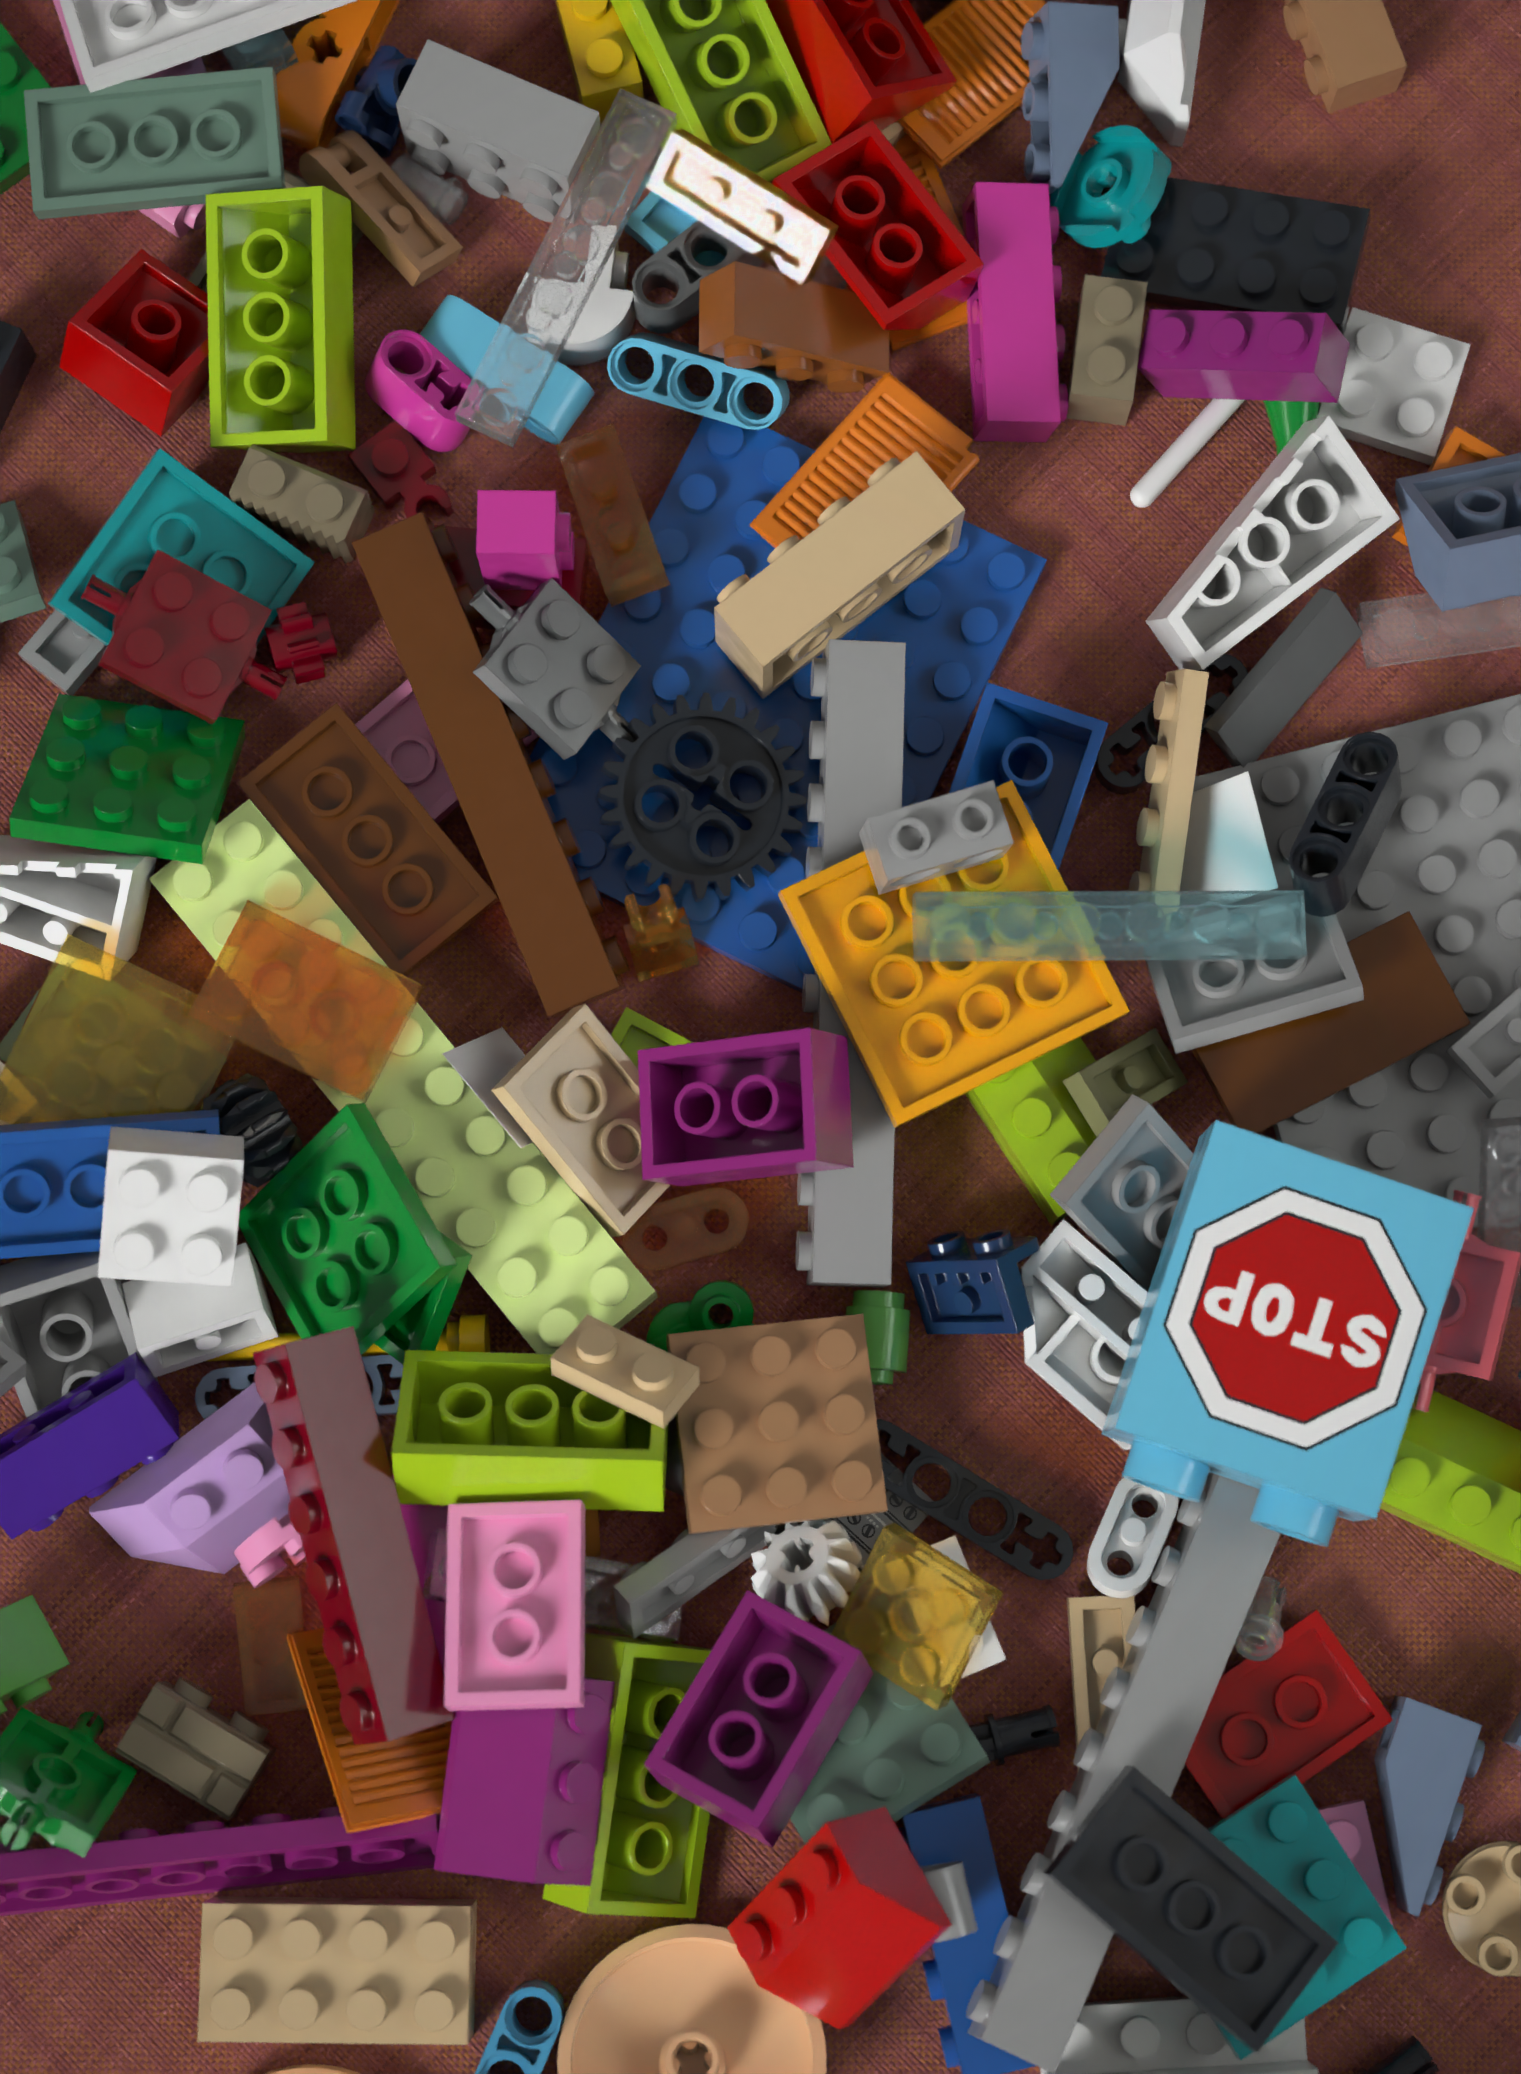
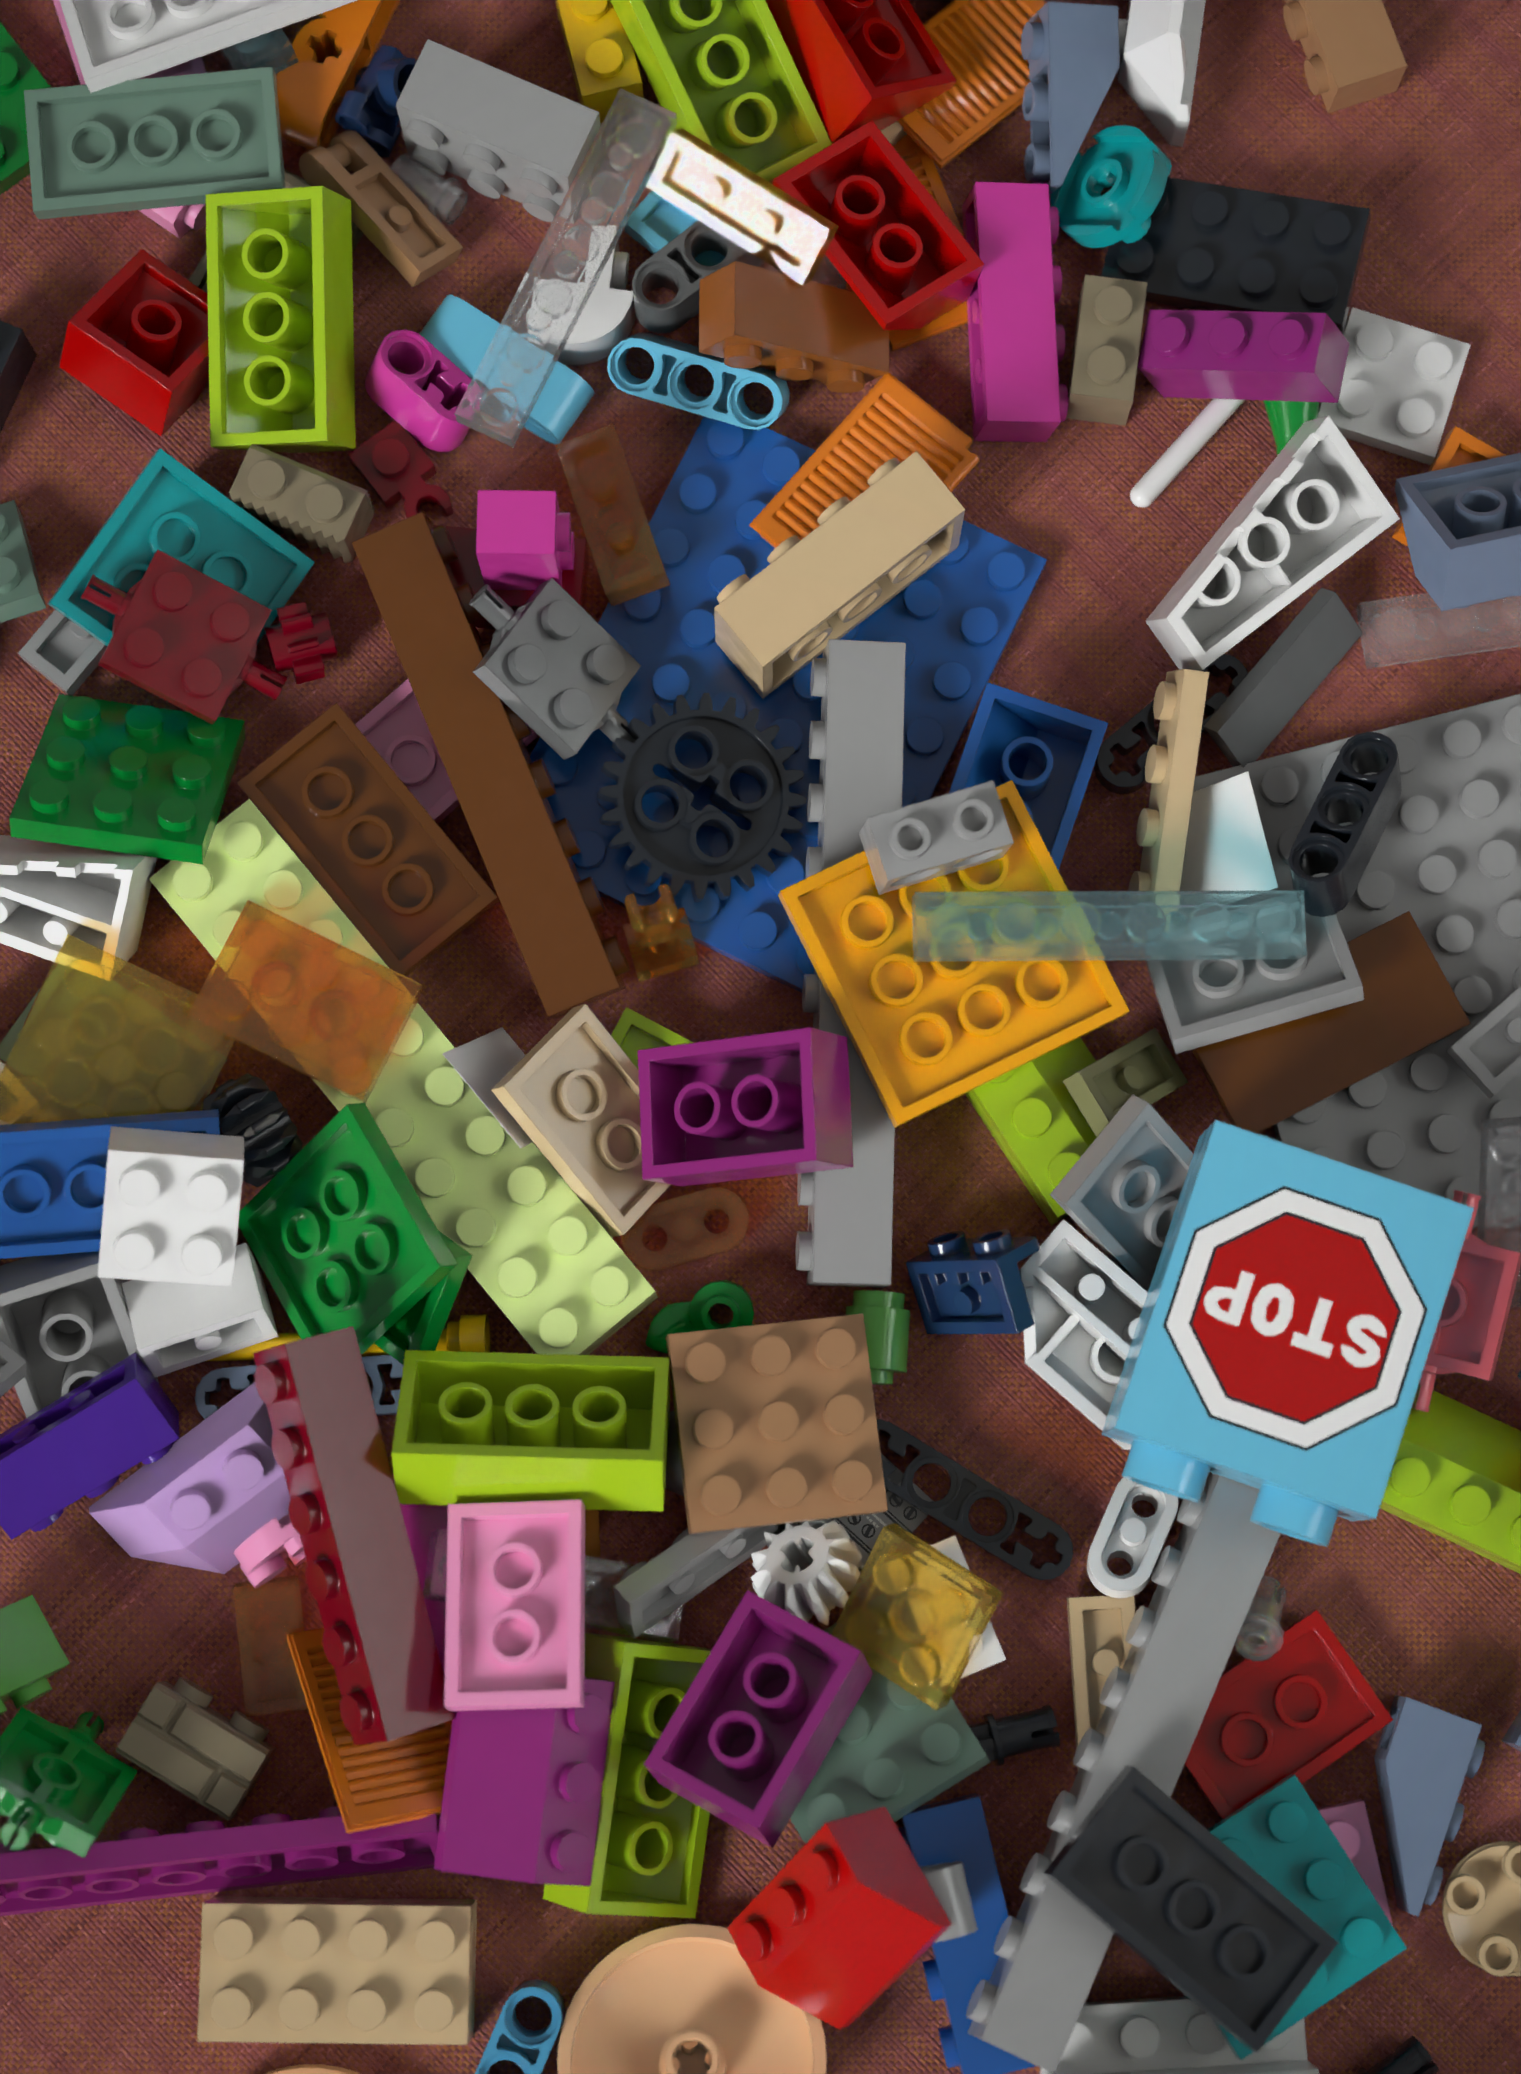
tan plate [551,1314,700,1429] -> none

